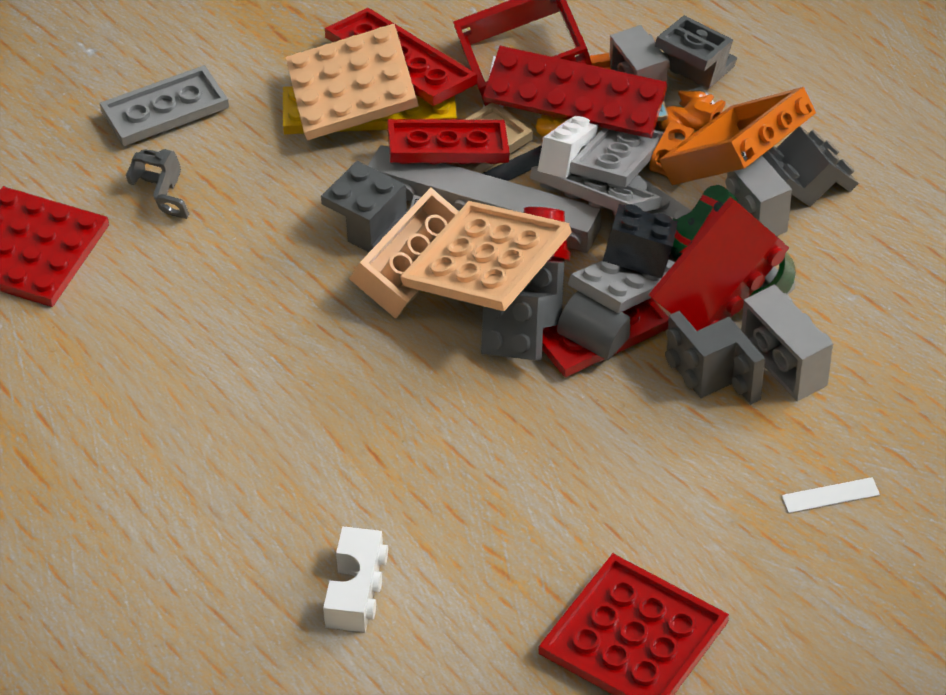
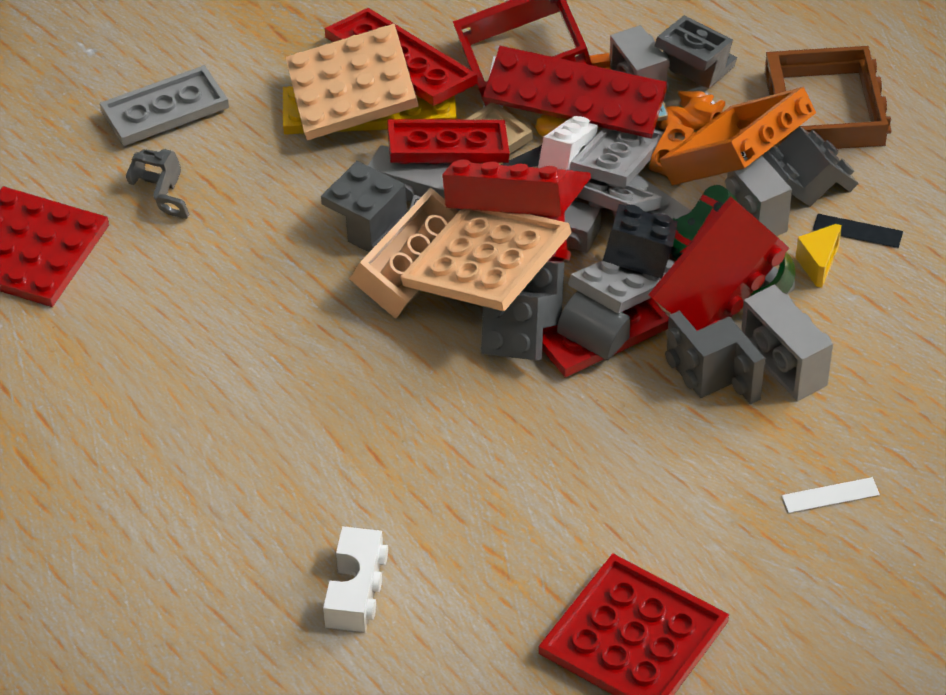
none -> red slope [442,160,591,217]
none -> dark orange window [764,46,892,149]
none -> yellow slope [796,224,842,288]
none -> black sticker [813,214,903,248]

